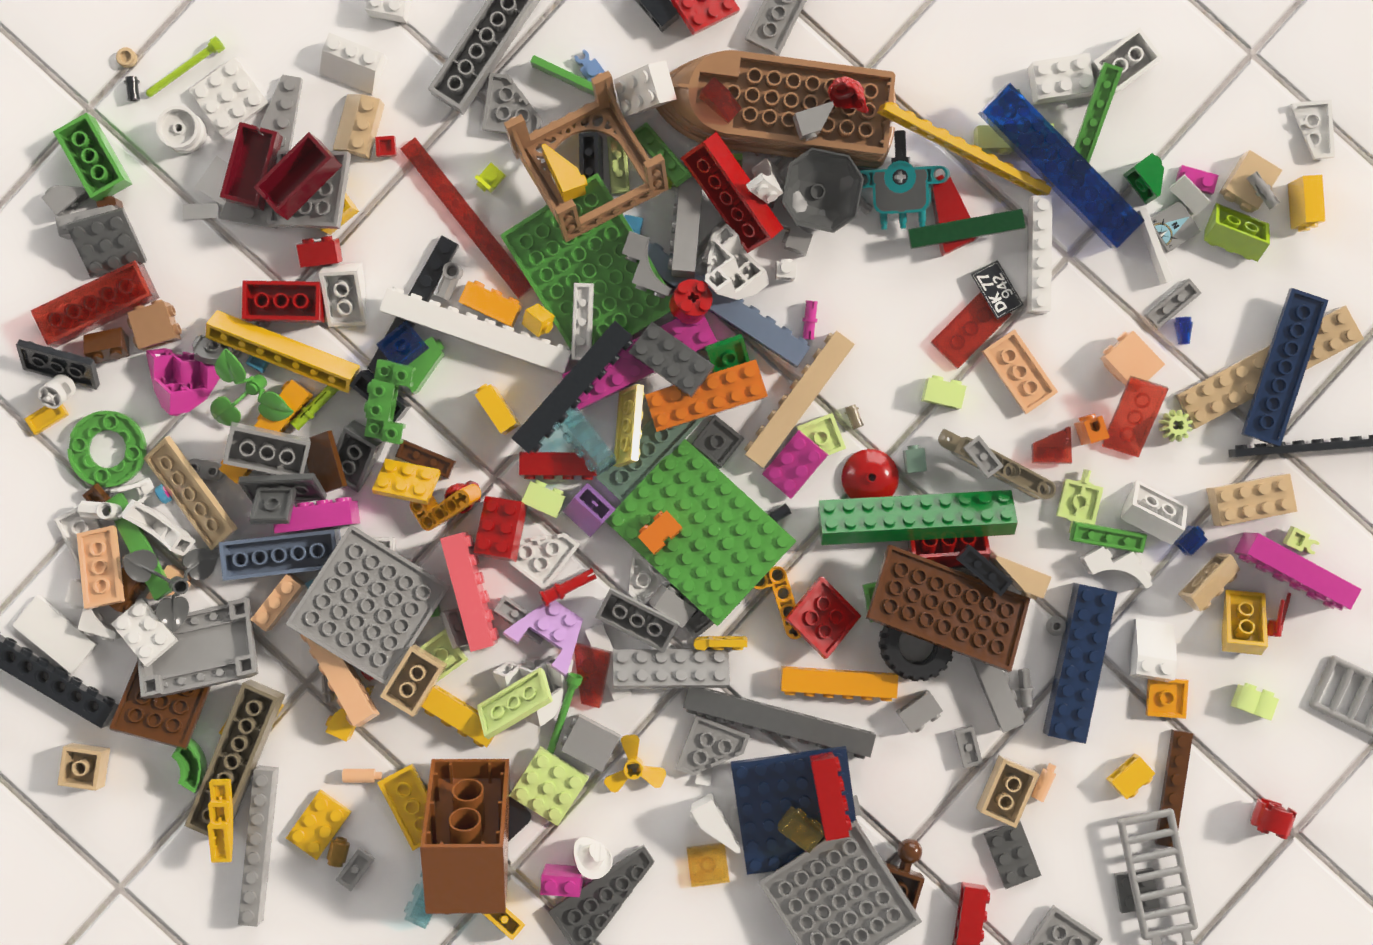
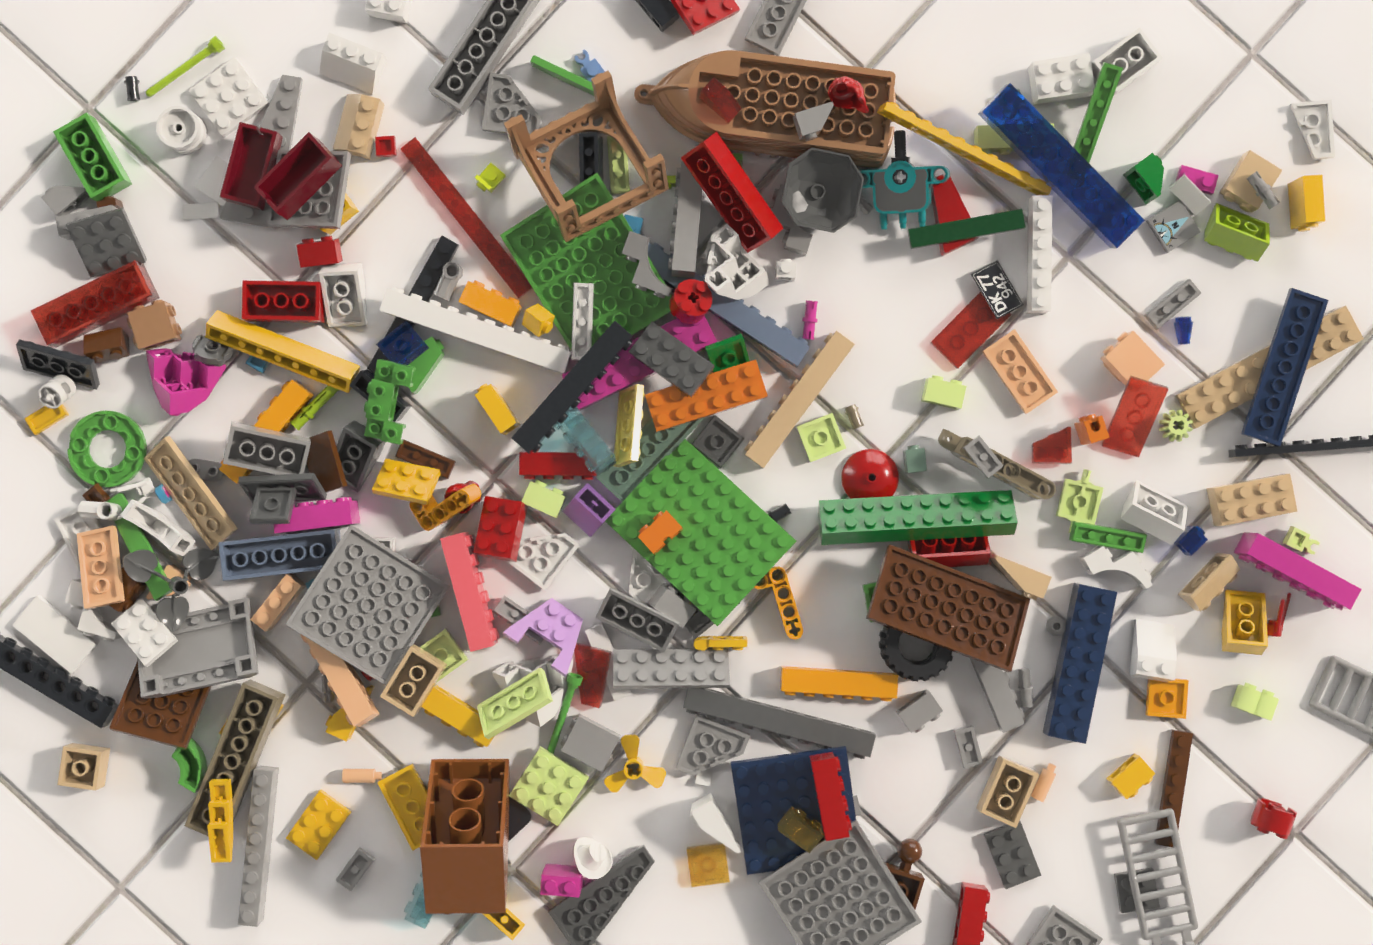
tan tile [116,47,137,68] -> none
bright green plant [210,348,294,426] -> none
pearl gold brick [327,837,350,867] -> none
light grey plate [440,608,469,649] -> none
red pin [539,568,597,607] -> none
yellow slope [541,144,588,202] -> none
white brick [613,60,677,117] -> none
bright green tile [633,122,692,188] -> none
white arch [746,158,784,204] -> none
dark pink plate [762,430,828,499] -> none
red plate [785,576,861,659] -> none
black plate [956,544,1014,596] -> none
white tile [1134,208,1173,285] -> none

